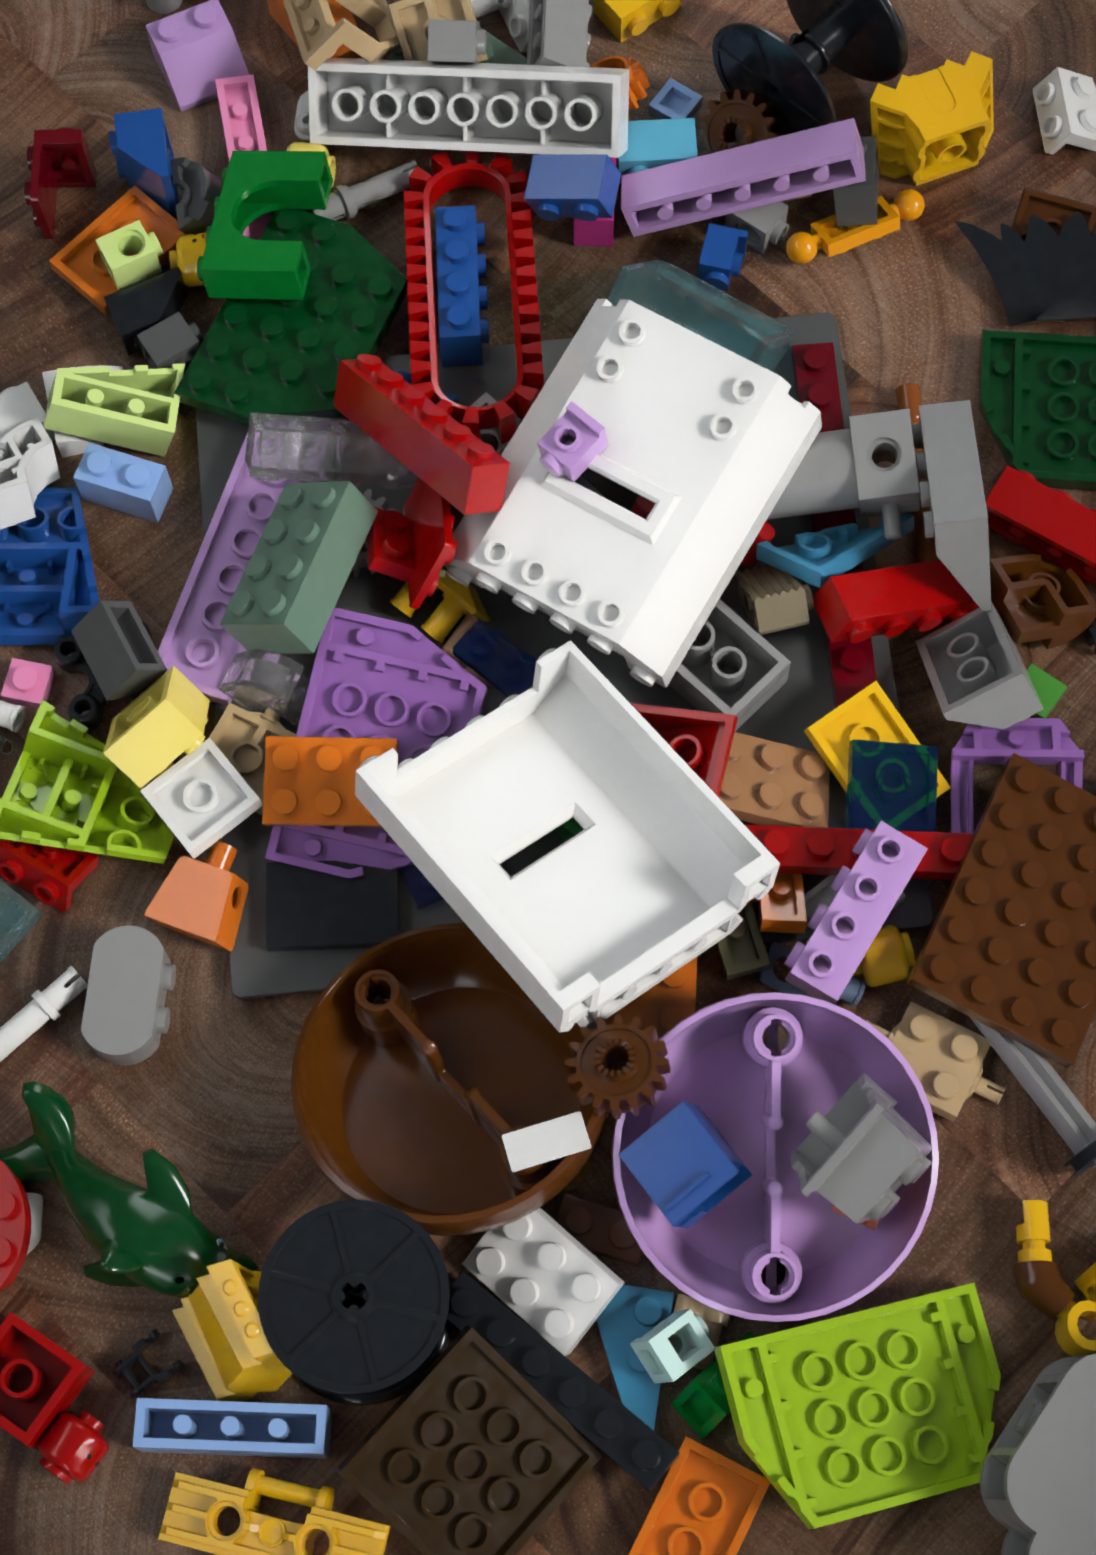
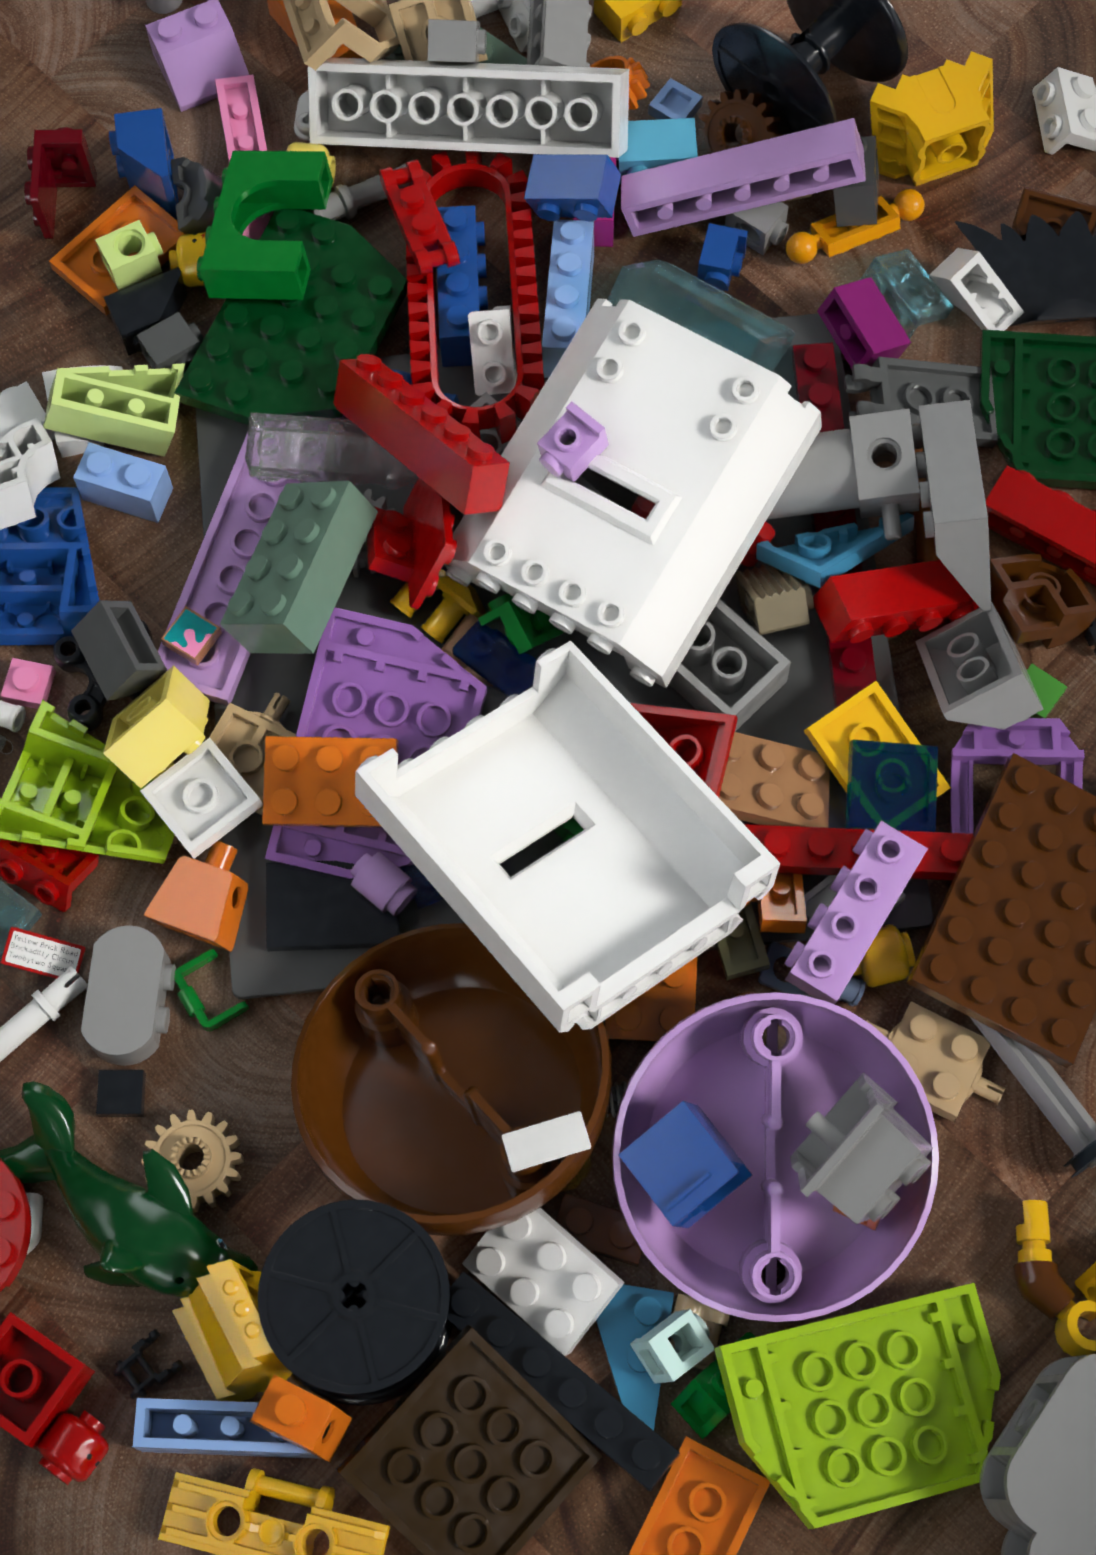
clear brick [219,649,310,728] -> none
reddish brown gear [565,1013,671,1119] -> none
none -> white sticker [1,927,86,983]
none -> black tile [96,1070,146,1117]
none -> tan gear [142,1110,244,1212]
none -> tile [161,606,222,666]
none -> green piece [174,949,249,1031]
none -> orange torso [249,1375,352,1463]
none -> lavender brick [350,852,417,916]
none -> red plate [379,159,460,276]
none -> white bracket [468,305,517,396]
none -> green bracket [478,593,565,655]
none -> light blue brick [542,220,594,378]
none -> magenta brick [817,277,912,368]
none -> dark grey tile [844,357,998,448]
none -> clear light blue bracket [860,249,954,339]
none -> white arch [929,248,1024,331]

